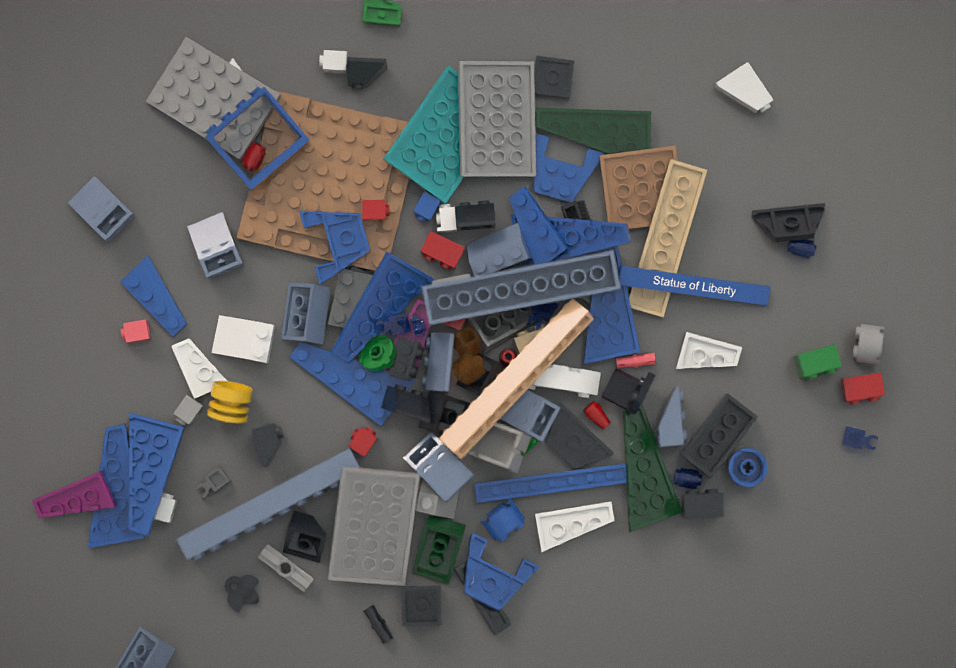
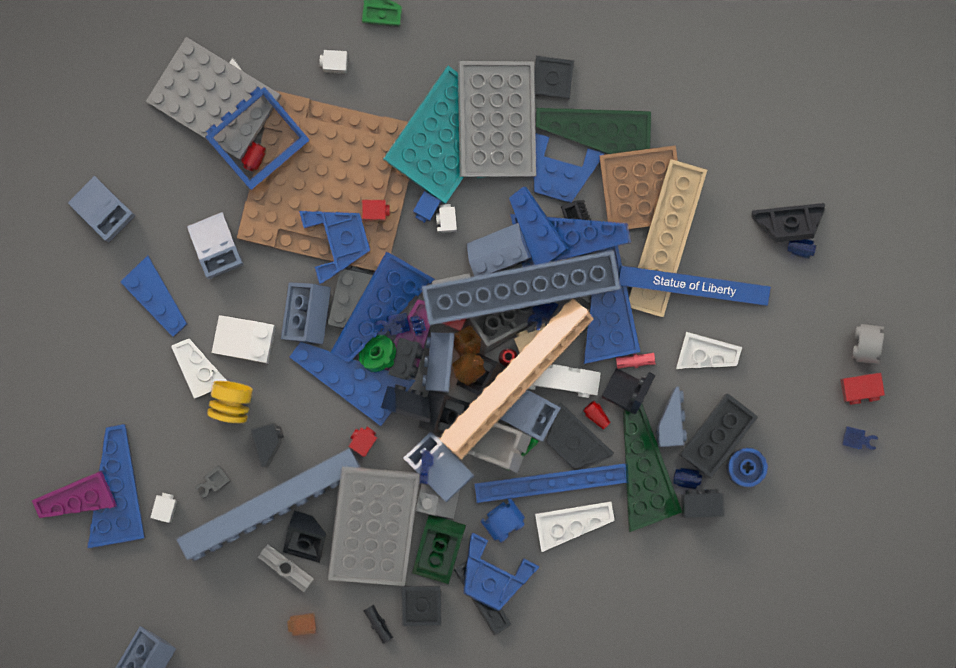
coral brick [121,320,151,343] -> none
blue wing [129,413,185,537] -> none
light grey brick [173,395,204,426] -> none
black plate [225,575,259,612] -> none
black slope [347,57,388,90] -> none
red brick [420,231,465,271] -> none
black slope [455,200,496,231] -> none
white slope [714,62,773,113] -> none
green brick [793,344,842,381] -> none
none -> clear orange brick [287,613,317,636]
none -> clear blue plate [419,450,434,484]

